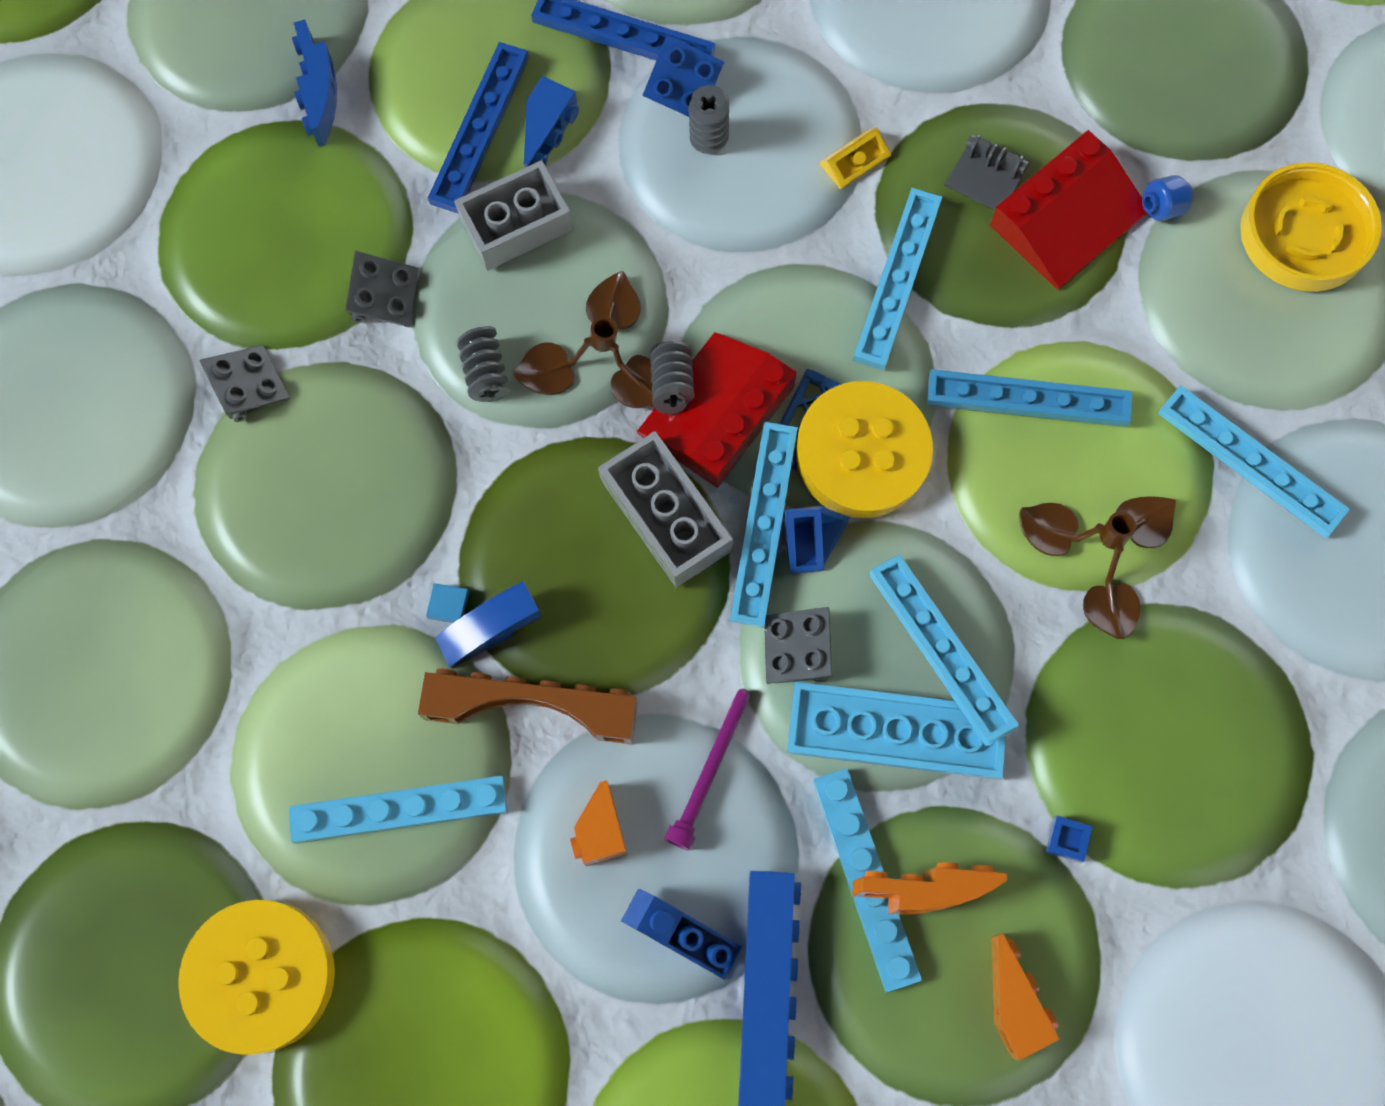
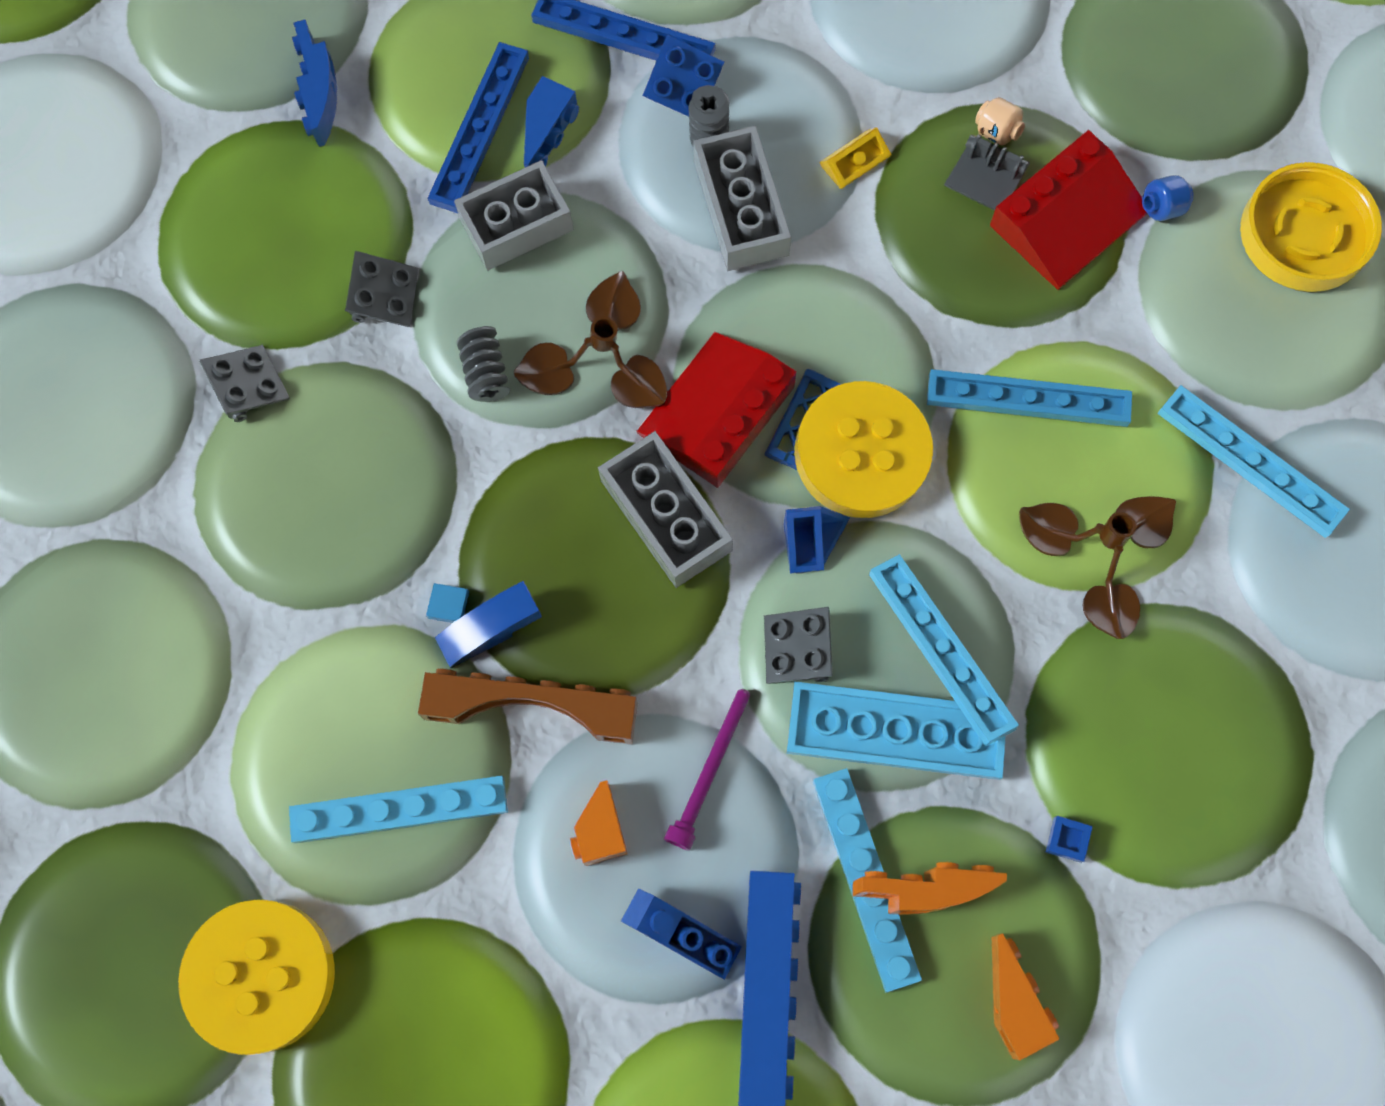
dark grey piece [650,341,695,415] -> none
medium azure plate [729,422,798,628] -> none
medium azure plate [853,188,942,371] -> none
none -> light grey brick [693,125,791,271]
none -> light nougat head [975,97,1025,146]

